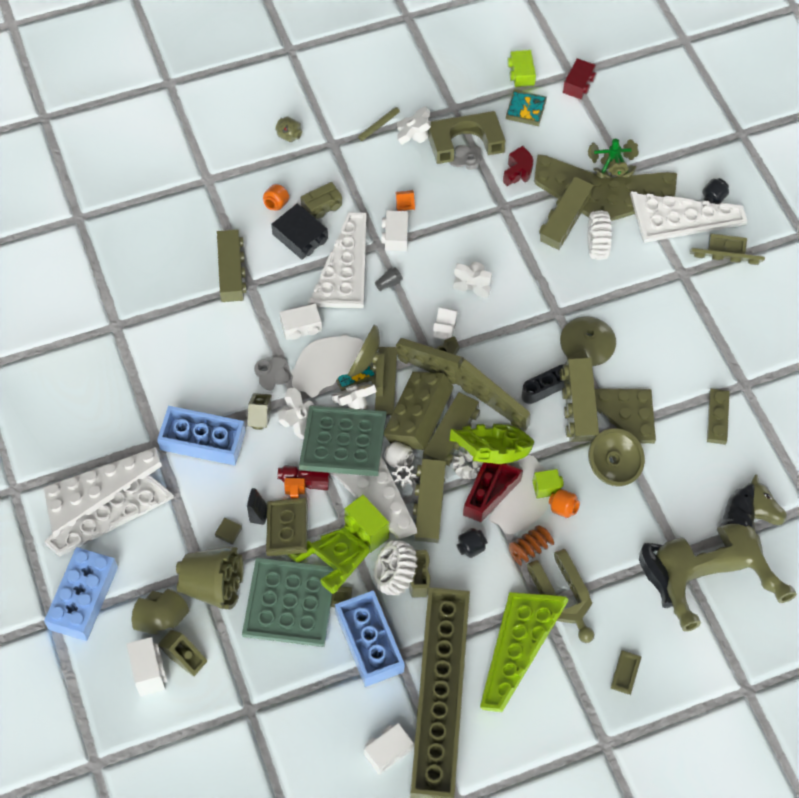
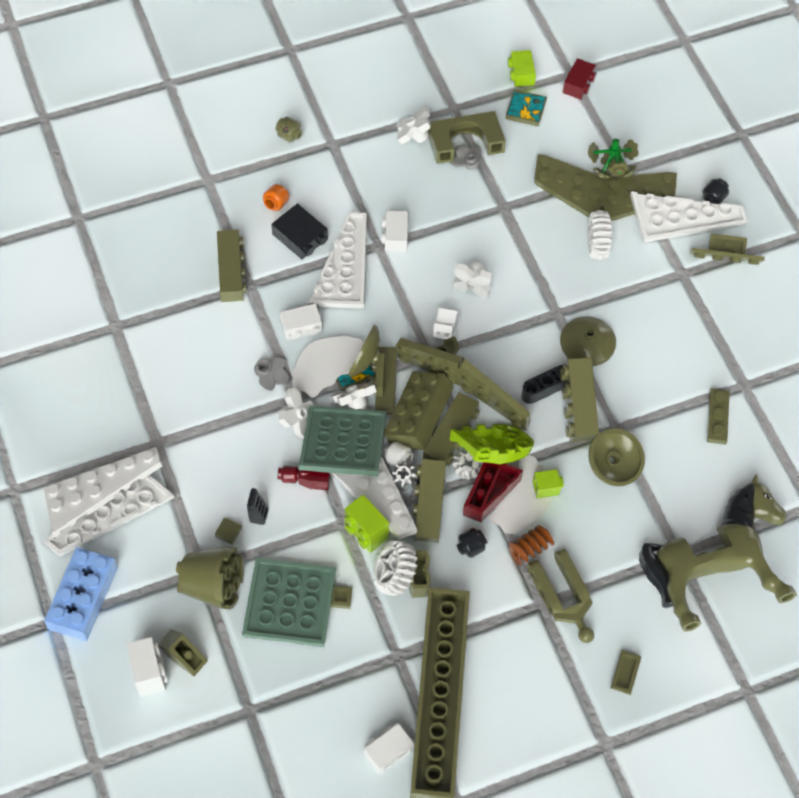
olive brick [131,588,190,634] -> none
light blue brick [157,406,246,465] -> none
slope [247,393,272,430] -> none
olive tile [266,497,308,556] -> none
orange tile [284,478,305,499] -> none
lime wing [287,528,370,594] -> none
olive brick [300,182,342,219] -> none
light blue brick [335,590,405,687] -> none
olive bar [358,107,400,141] -> none
dark grey cone [374,267,403,292] -> none
orange tile [395,190,415,211] -> none
lime wing [480,592,569,712] -> none
dark red brick [503,146,533,186] -> none
olive brick [539,176,594,250] -> none
orange head [549,489,580,518] -> none
olive plate [595,389,656,444] -> none

